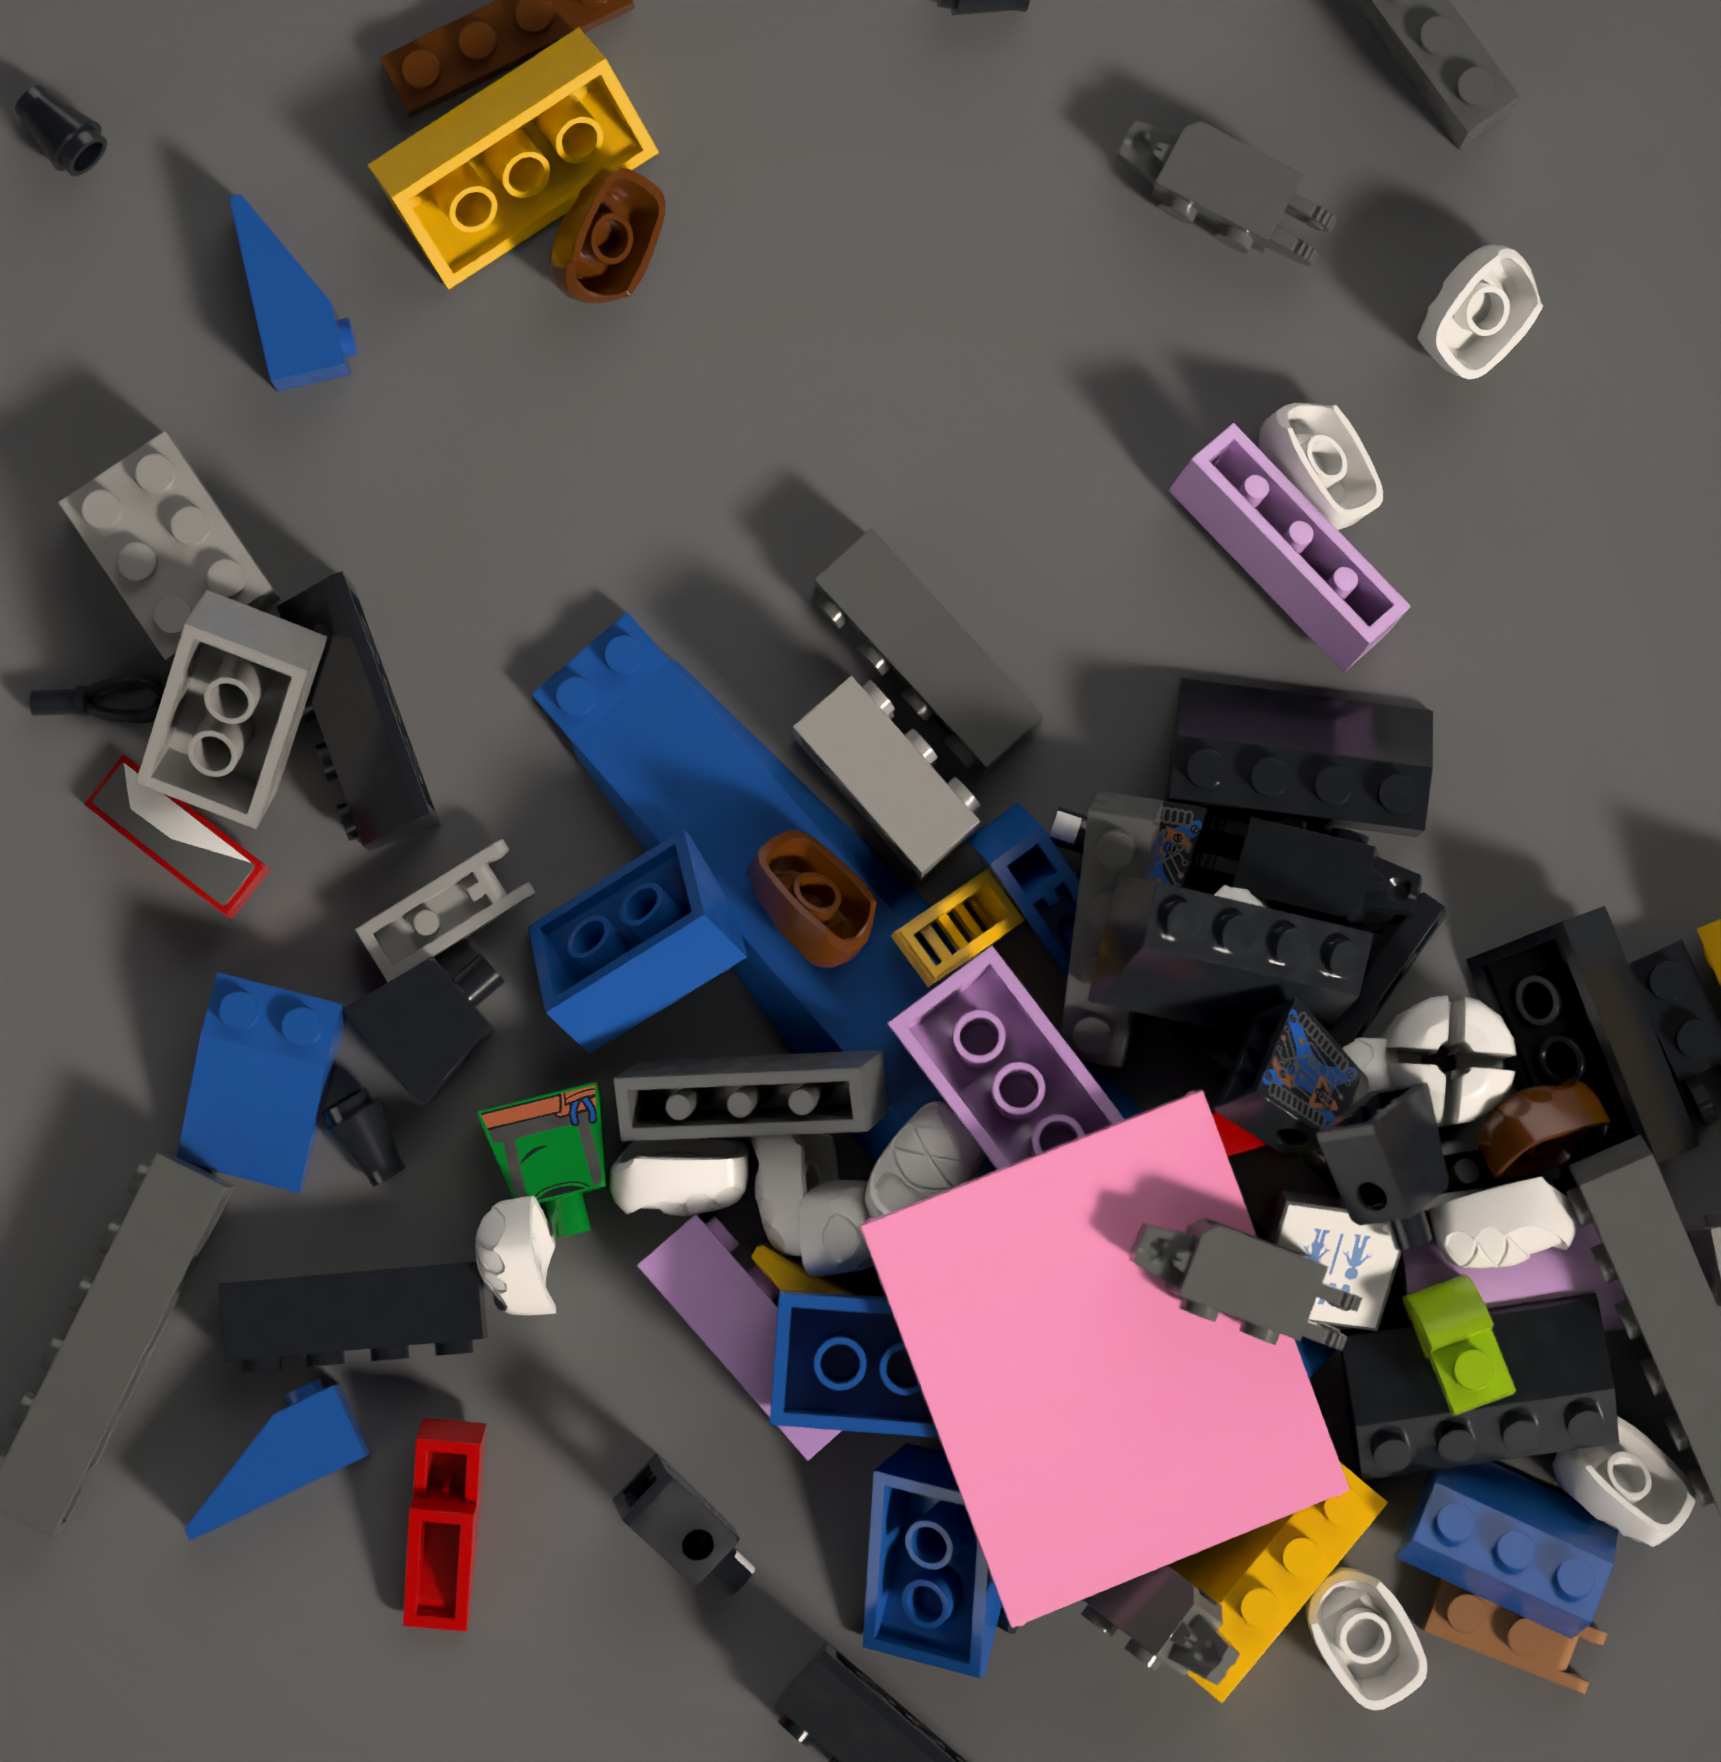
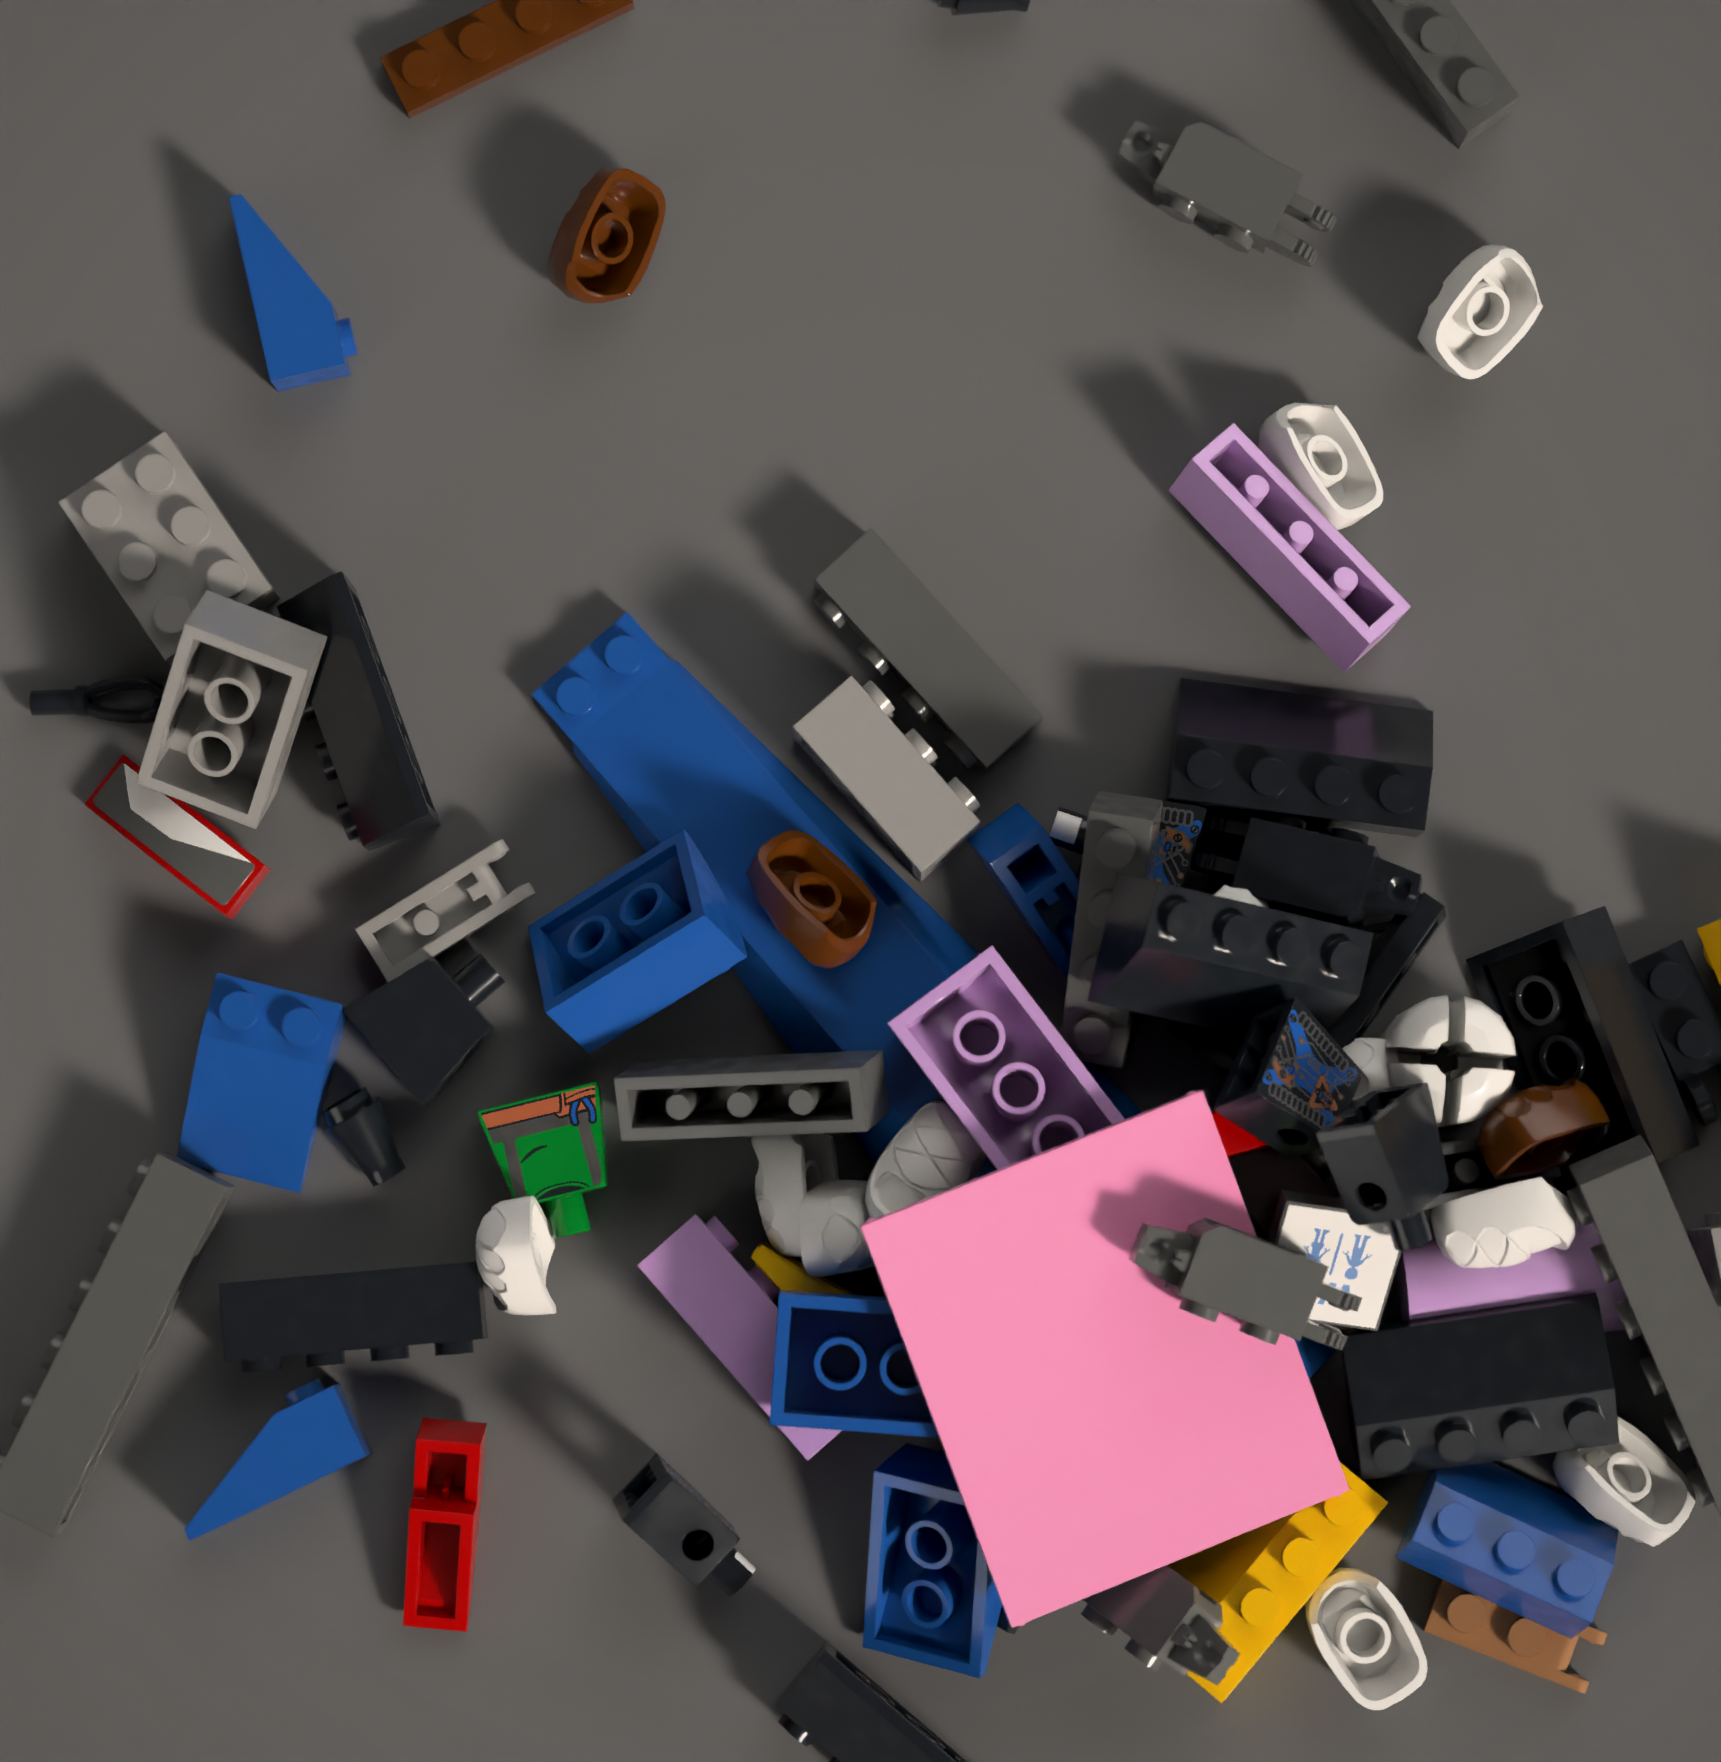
black cone [15,85,107,176] -> none
yellow slope [368,27,659,290] -> none
white piece [609,1138,748,1216] -> none
yellow slope [890,868,1025,988] -> none
lime brick [1402,1273,1516,1417] -> none

